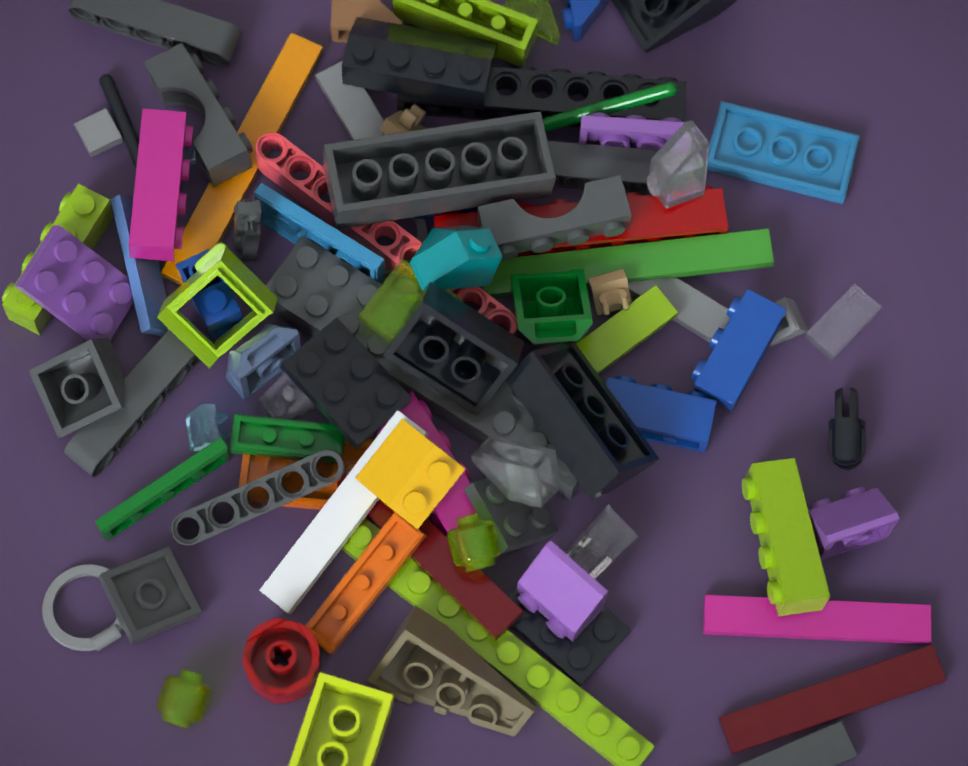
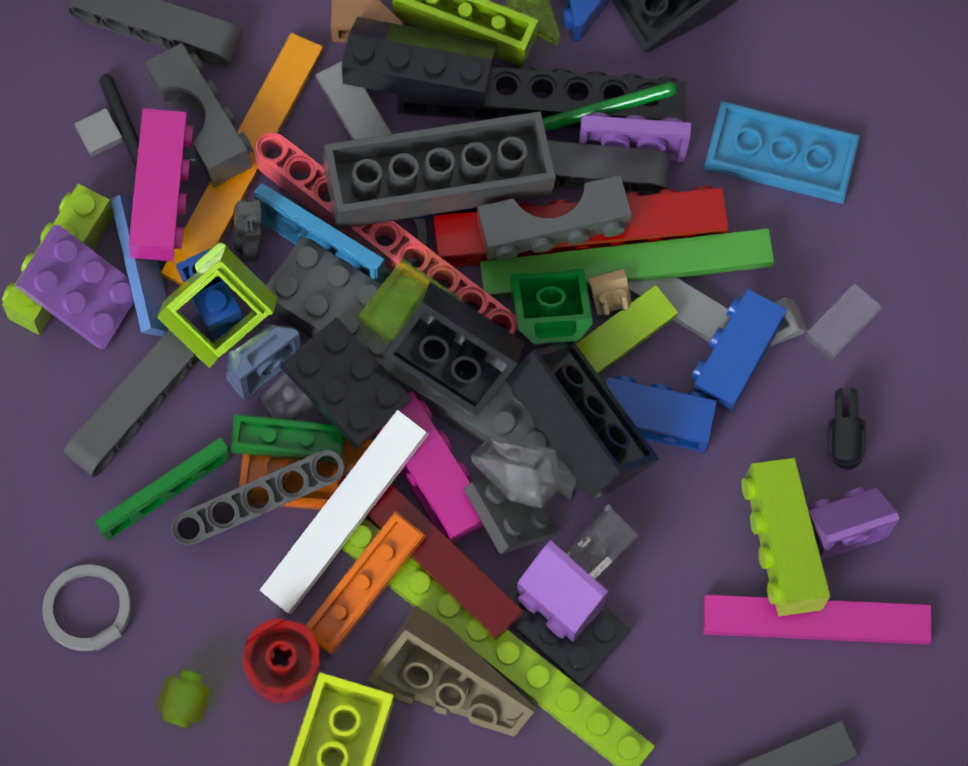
dark grey slope [28,338,125,439] -> none
dark grey plate [99,546,202,645] -> none
clear light blue tile [185,404,231,451] -> none
yellow slope [355,418,465,529] -> none
tan tile [379,104,426,135] -> none
teal slope [410,225,503,292] -> none
clear neon green head [447,513,501,572] -> none
clear slope [647,120,710,208] -> none
dark red tile [718,644,947,755] -> none

